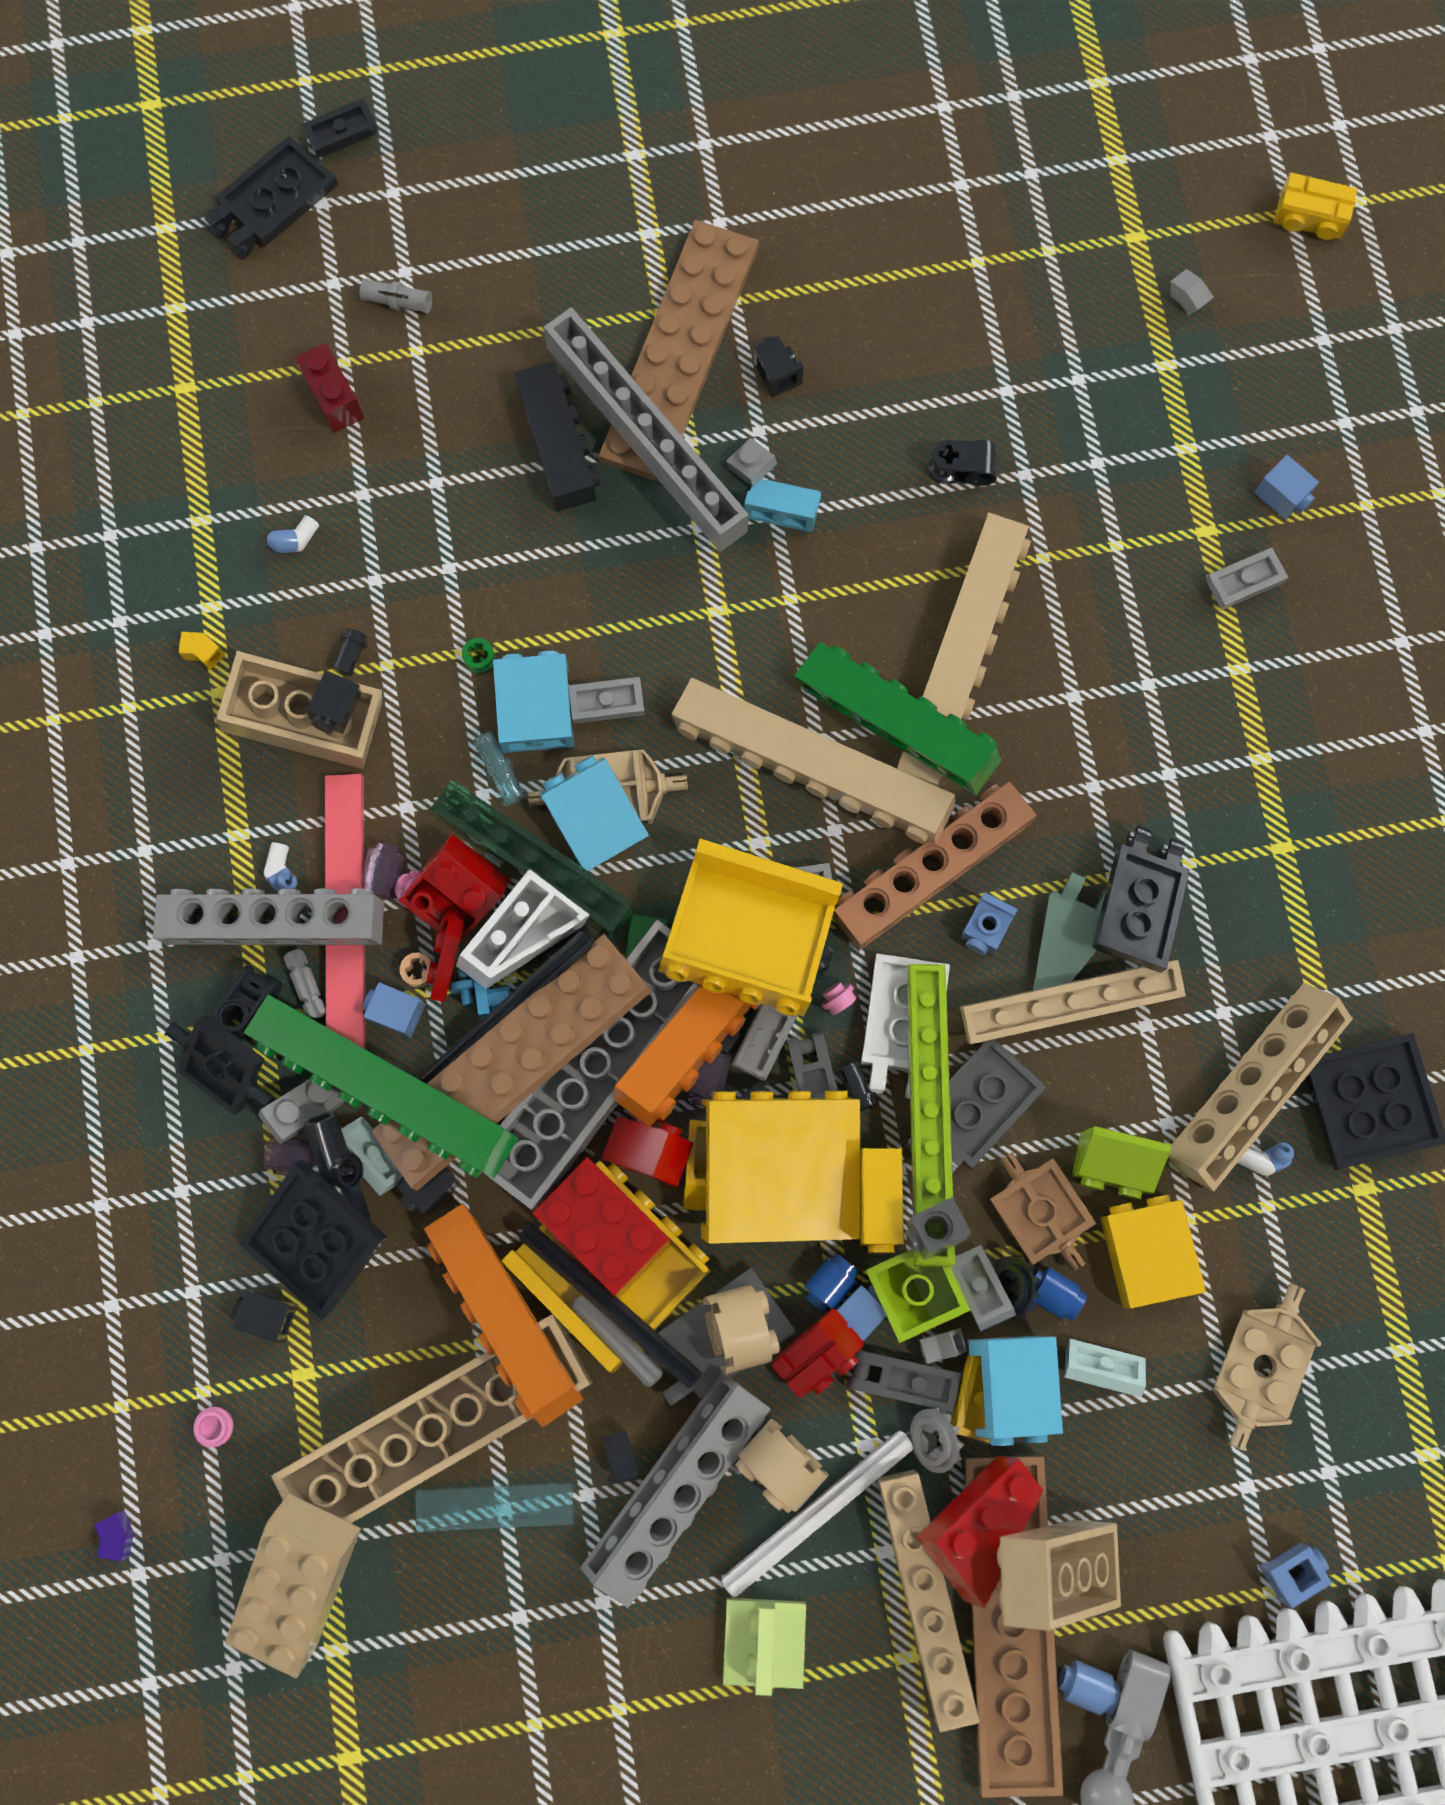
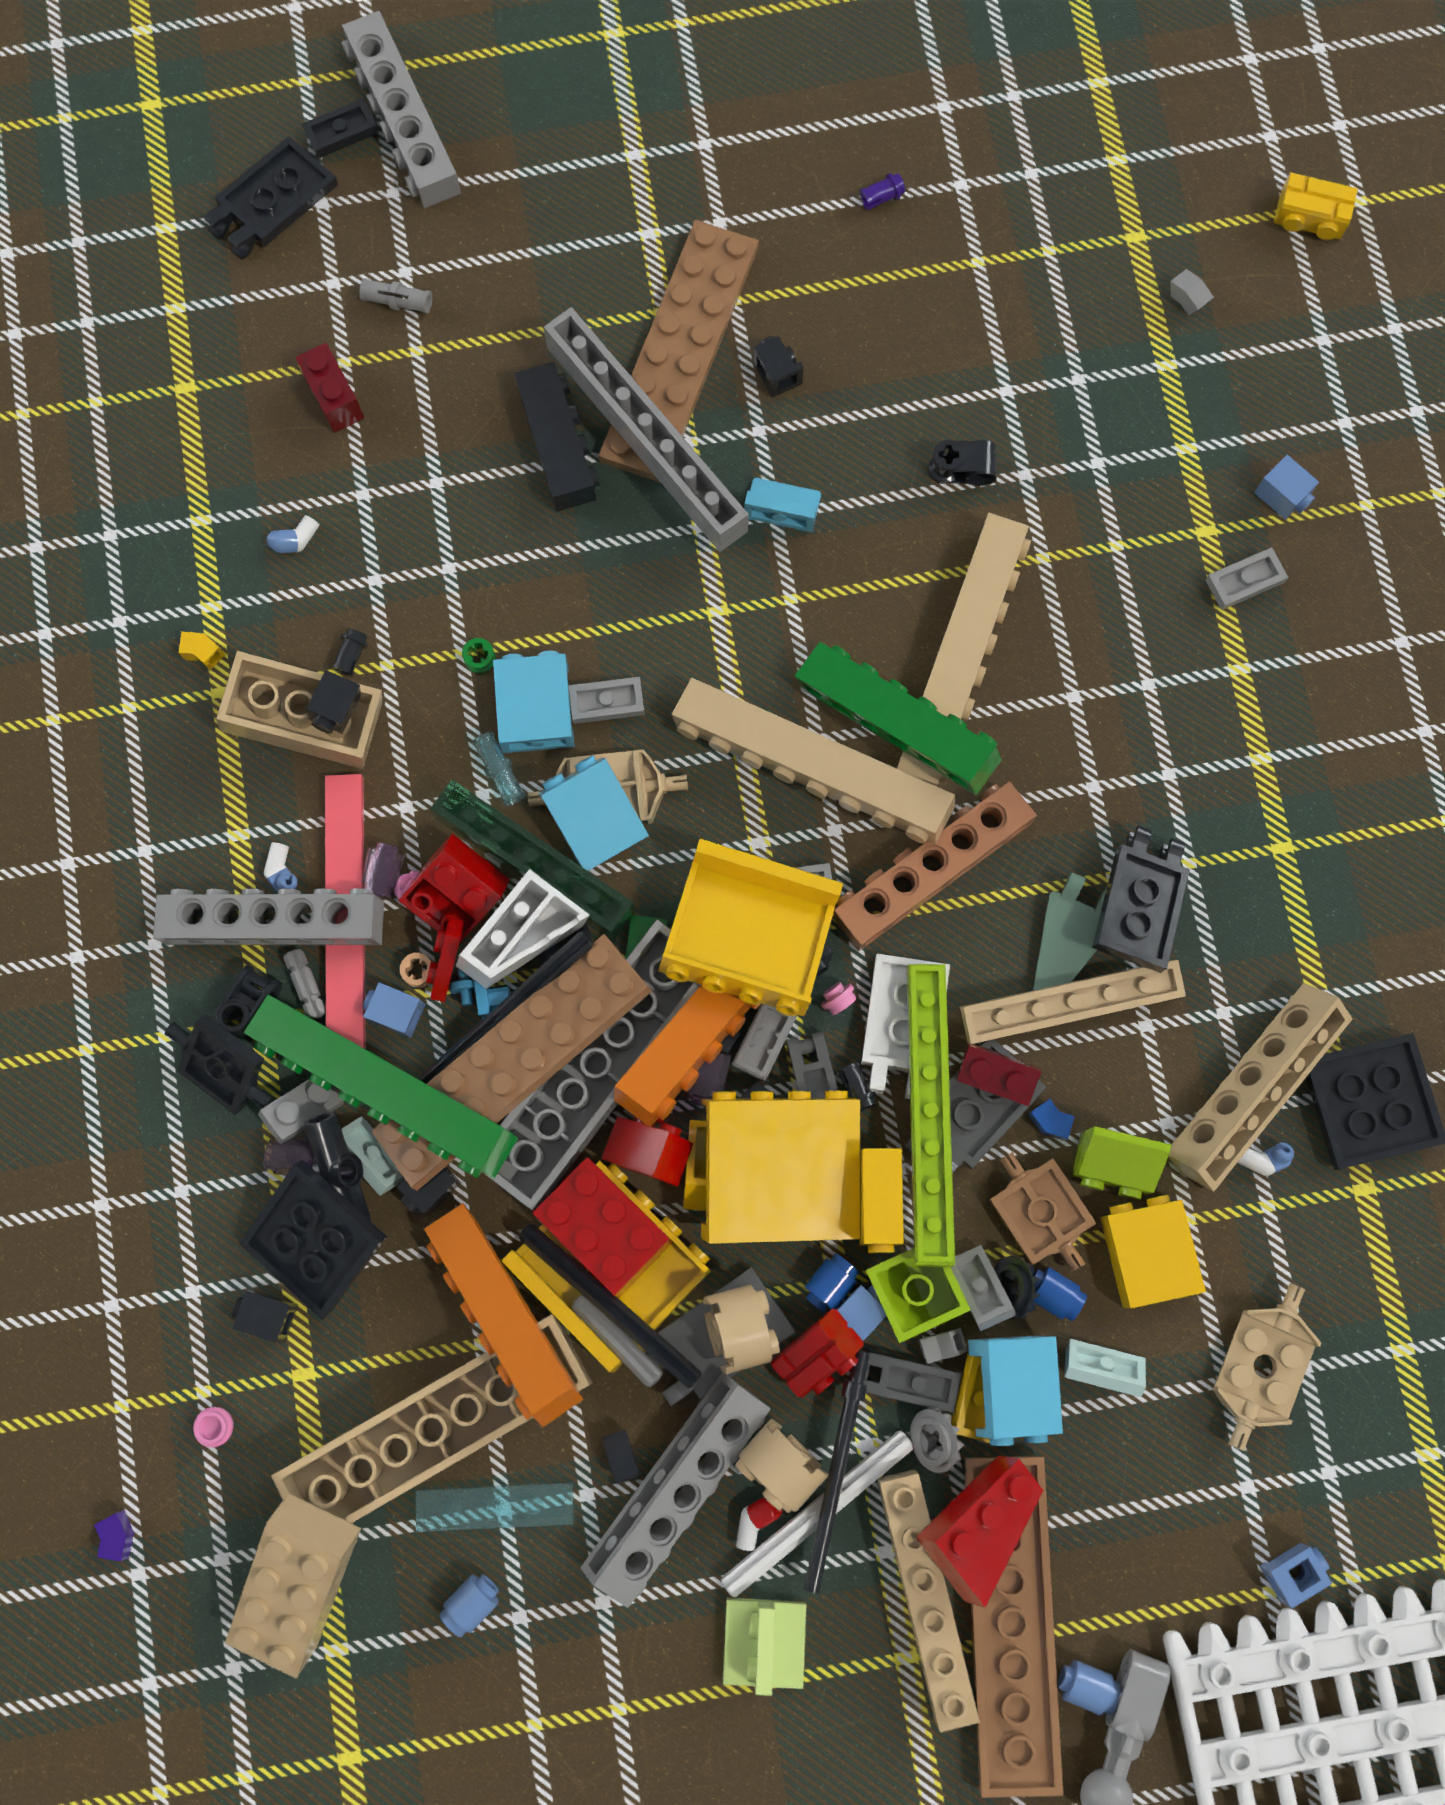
light grey plate [726,438,777,487] -> none
dark grey brick [905,1197,971,1260] -> none
medium blue brick [960,892,1018,955] -> none
tan brick [997,1520,1121,1631] -> none
none -> light grey brick [341,11,461,208]
none -> medium blue brick [439,1574,499,1637]
none -> arm [736,1497,782,1551]
none -> black bar [804,1350,870,1593]
none -> dark purple pin [860,173,905,211]
none -> dark red plate [956,1043,1042,1107]
none -> blue piece [1028,1099,1075,1141]

